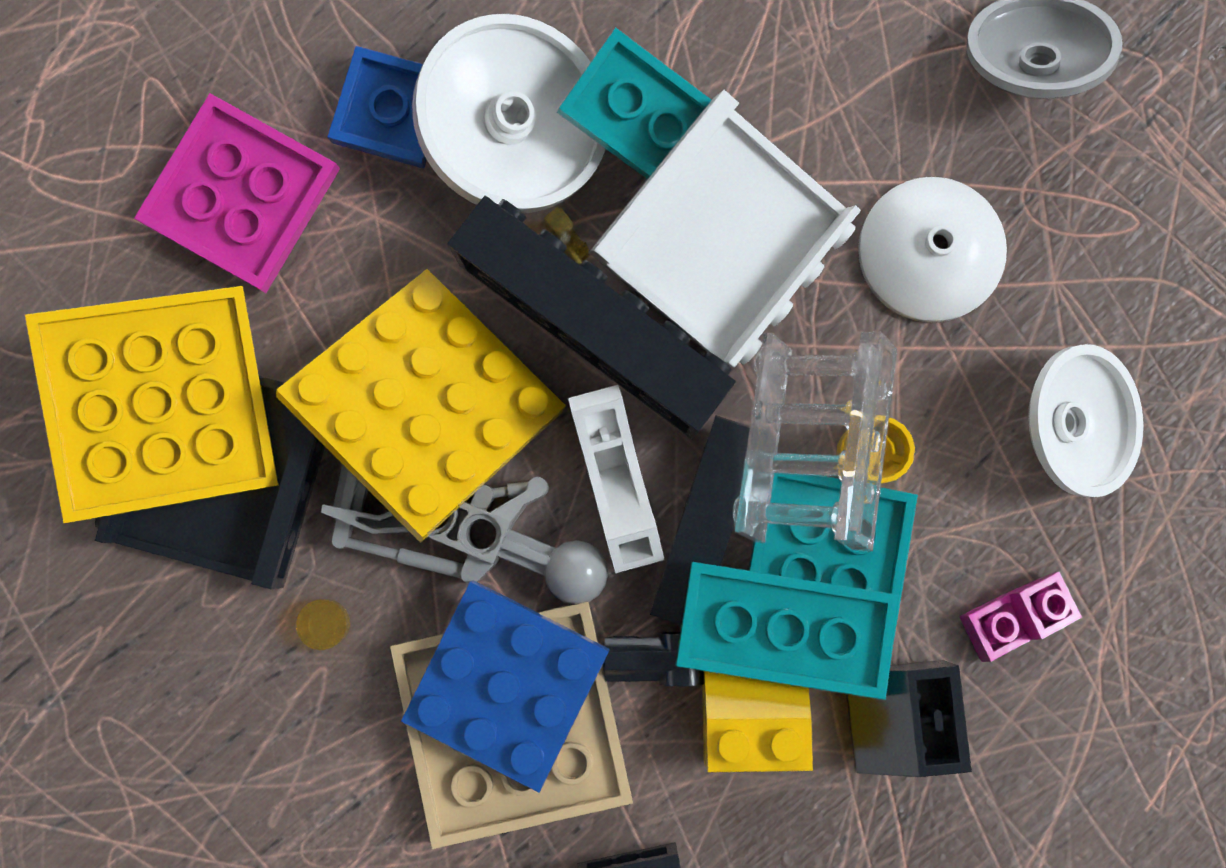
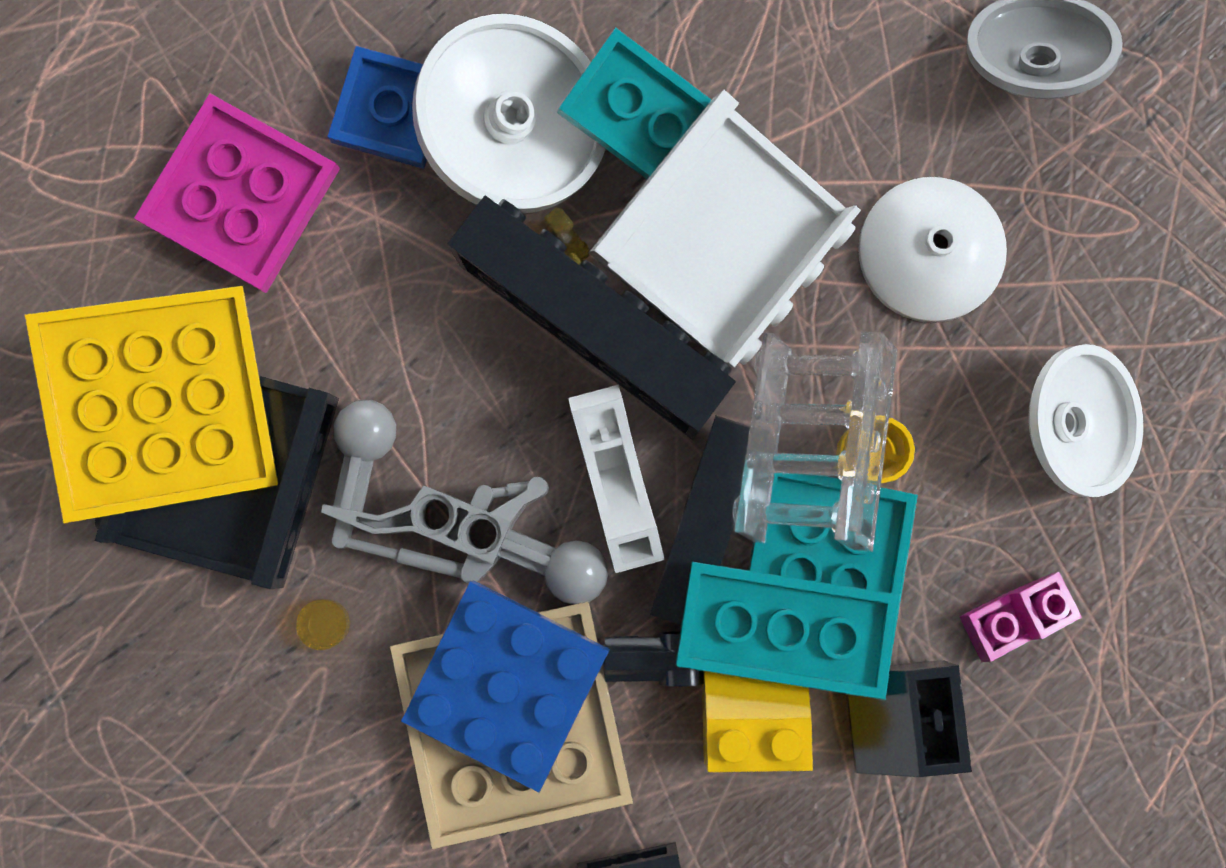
yellow plate [276,269,566,543] -> none

